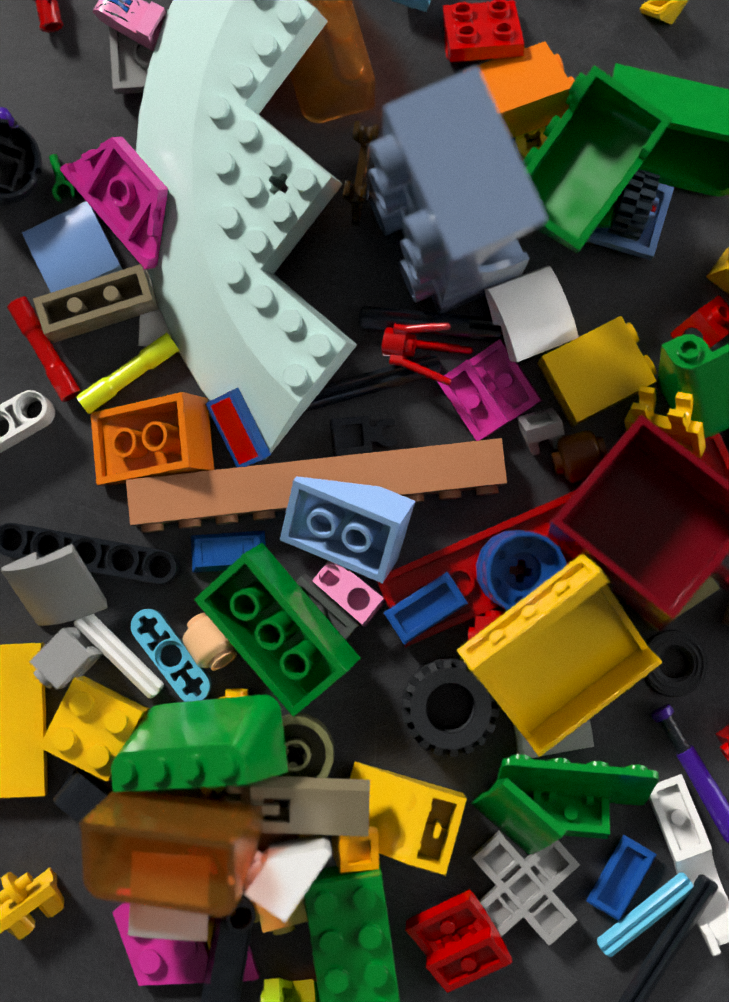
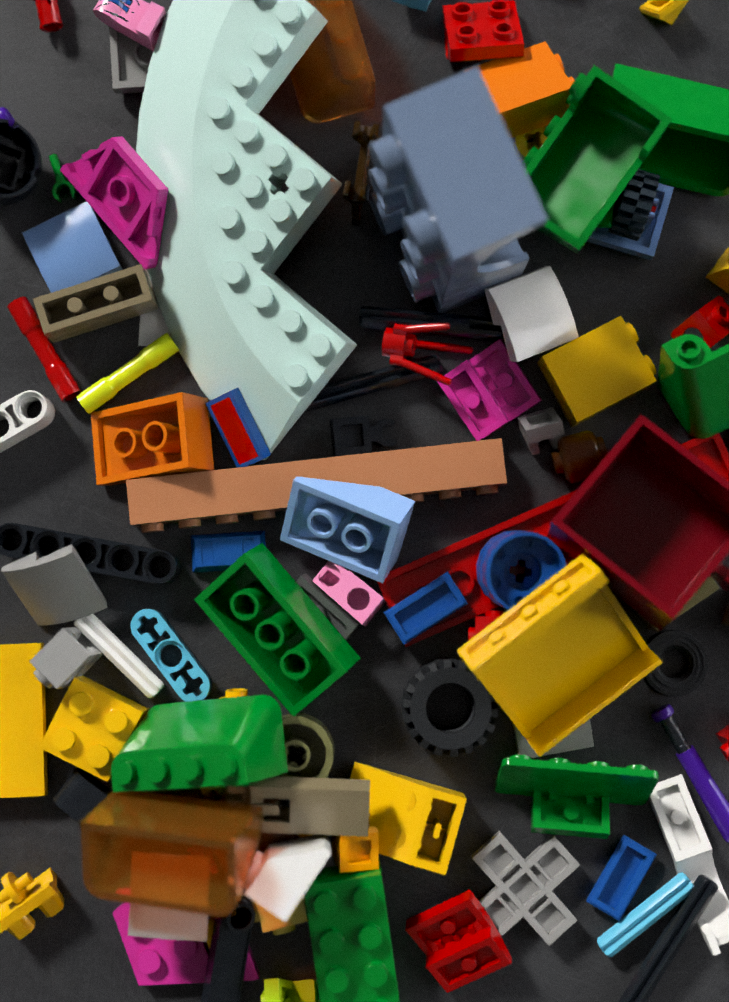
light nougat head [182,613,237,671] -> none
green slope [471,778,567,854] -> none
yellow plate [624,386,706,458] -> none

